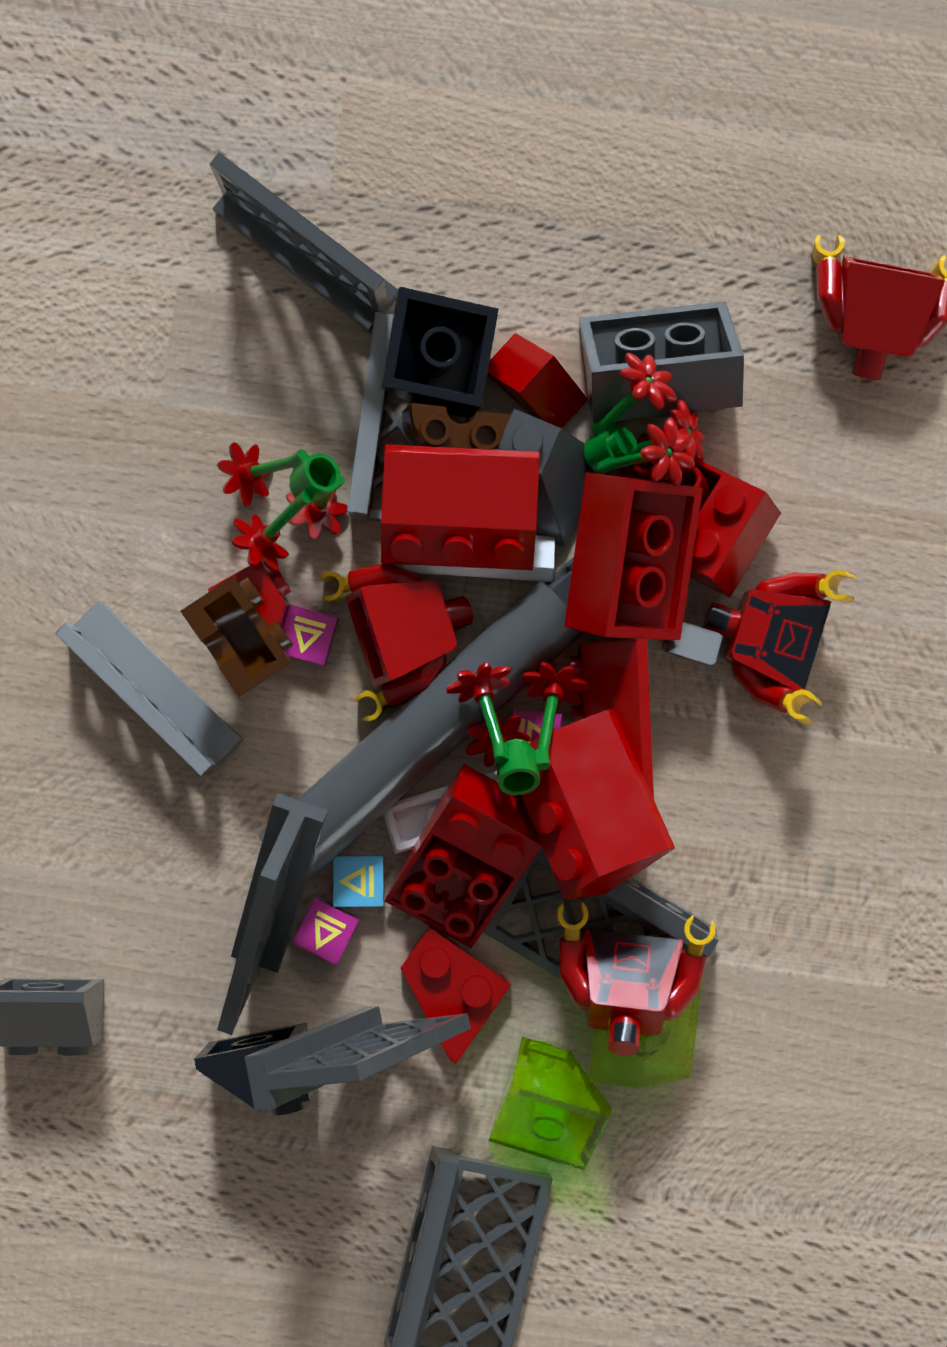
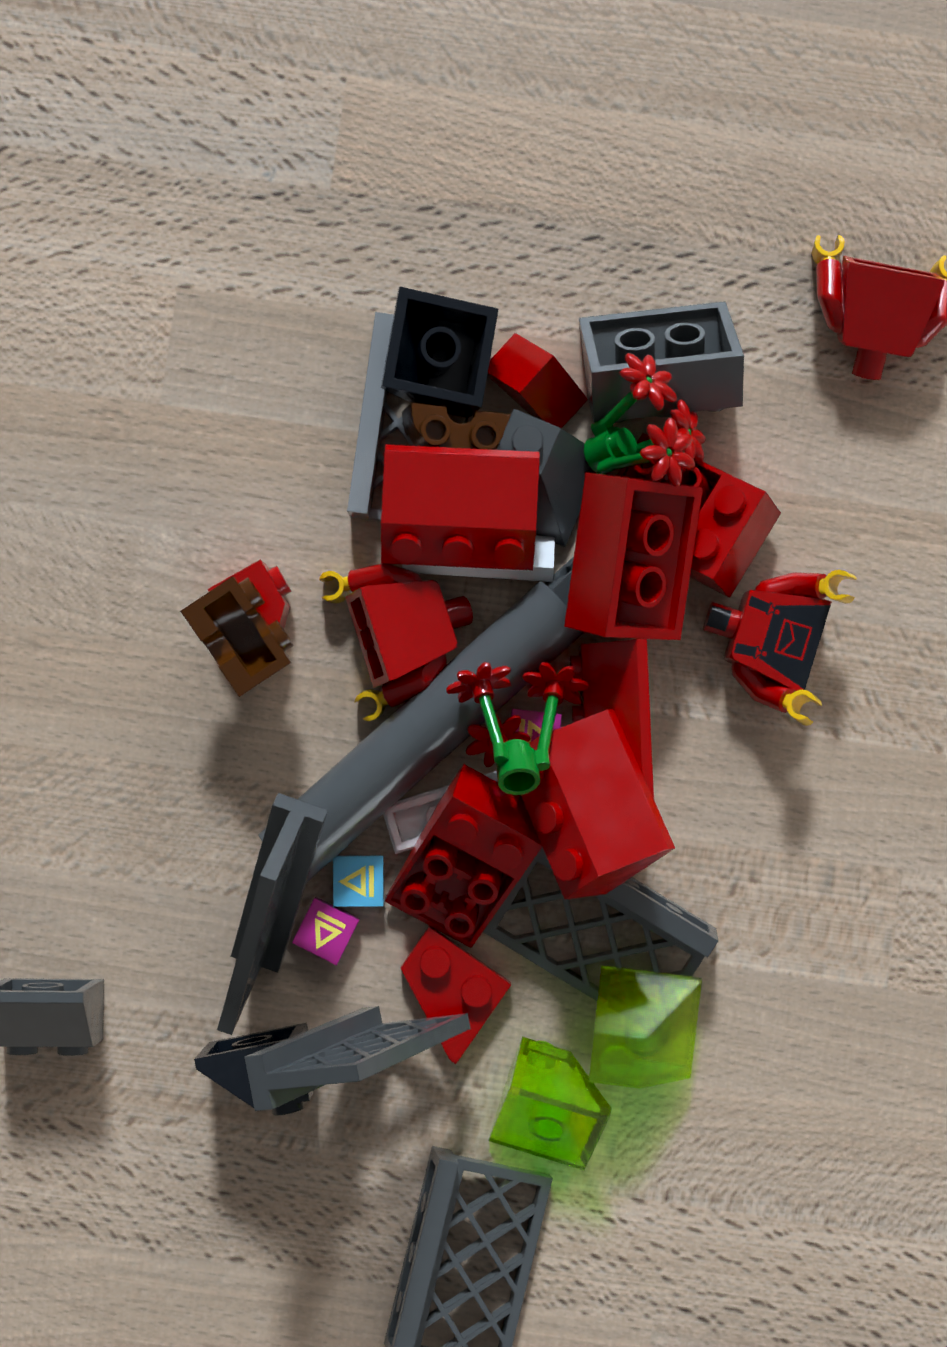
light grey fence [55,600,243,776] -> none
dark grey fence [209,152,398,333] -> none
plant [217,442,348,572] -> none
dark pink tile [283,604,339,666] -> none
red torso [556,902,716,1056] -> none
slope [662,622,723,667] -> none

